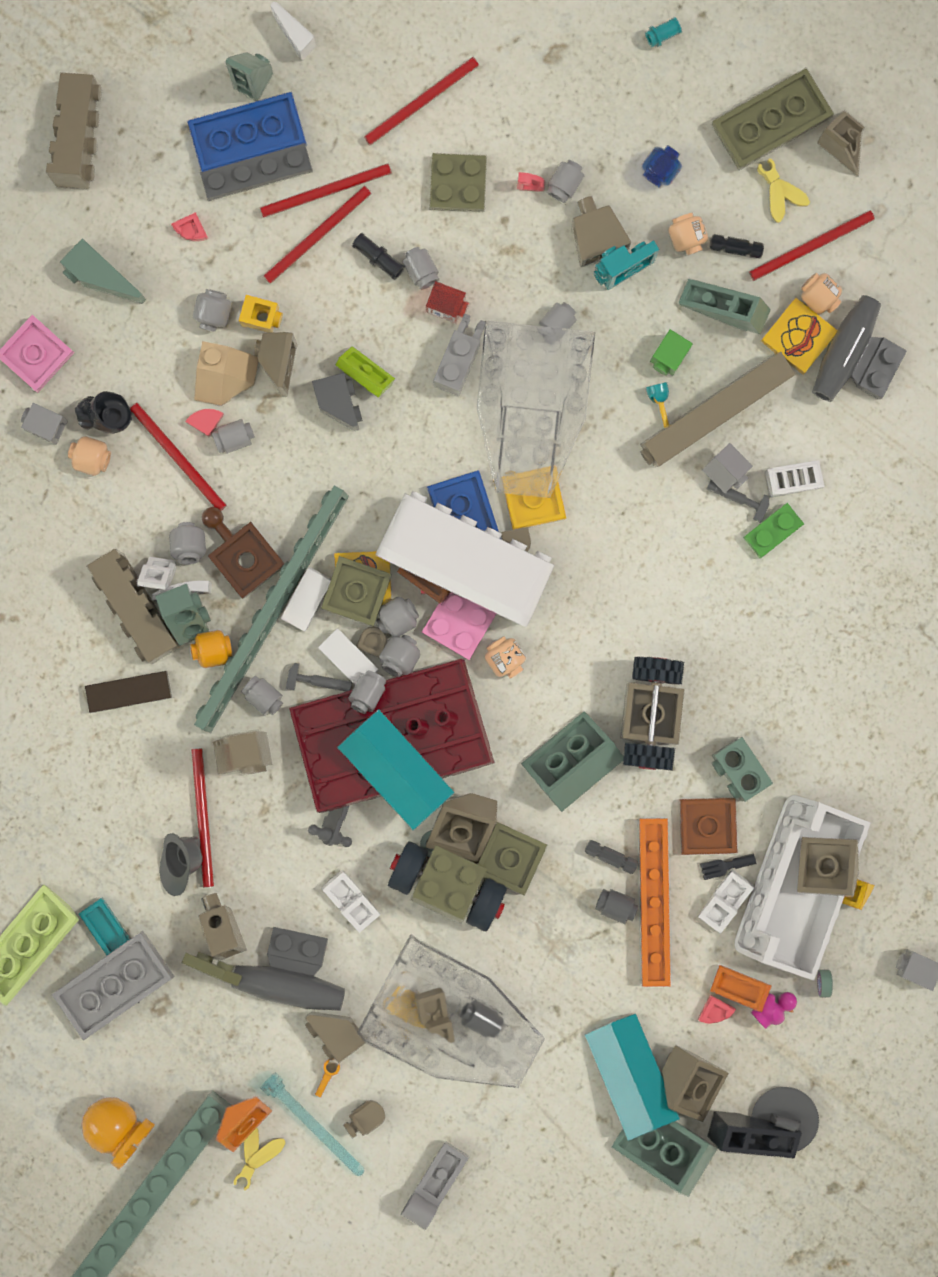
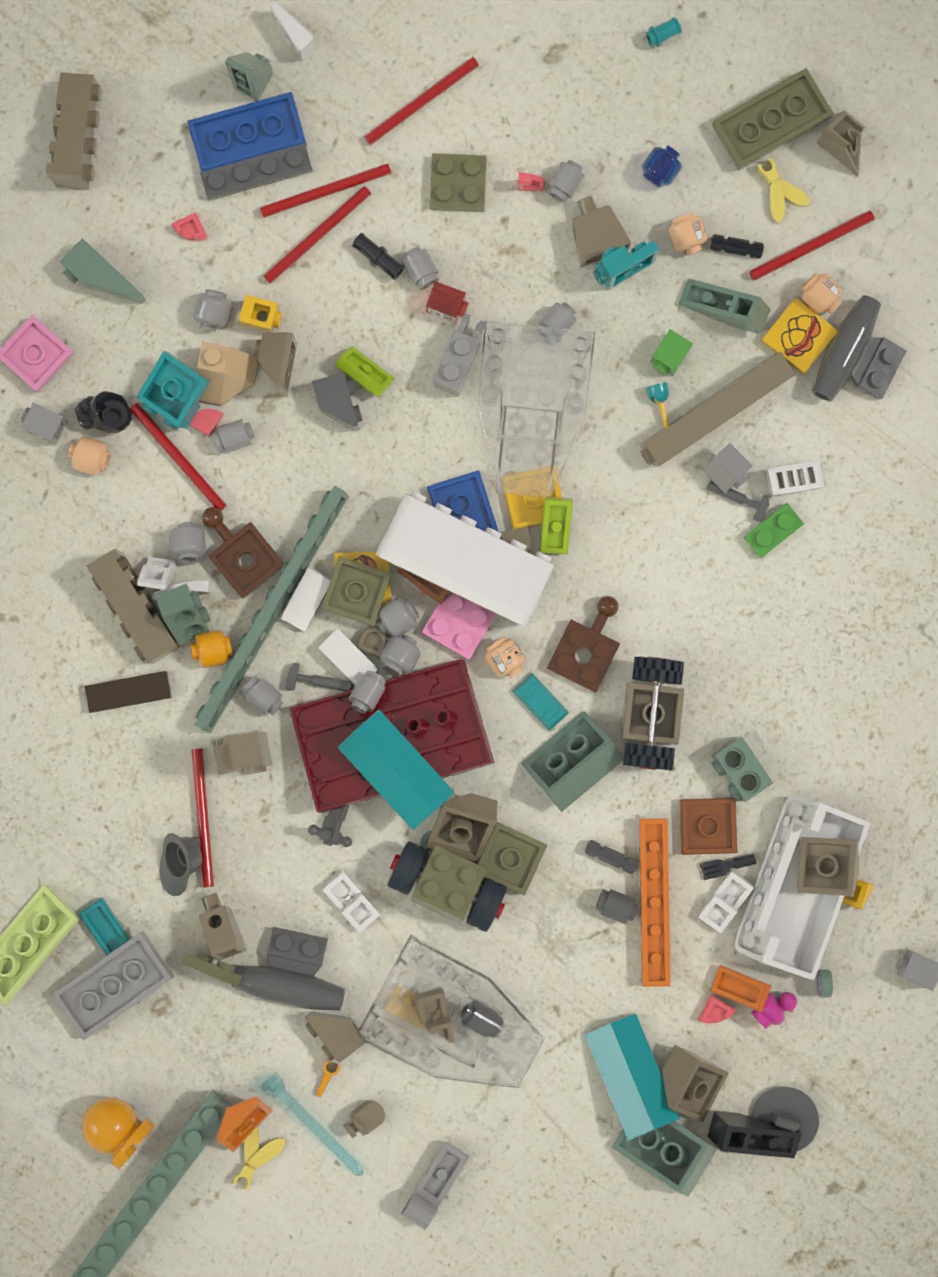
none -> teal plate [136,351,211,430]
none -> teal tile [512,673,569,731]
none -> lime plate [539,497,573,554]
none -> reddish brown plate [547,596,620,693]

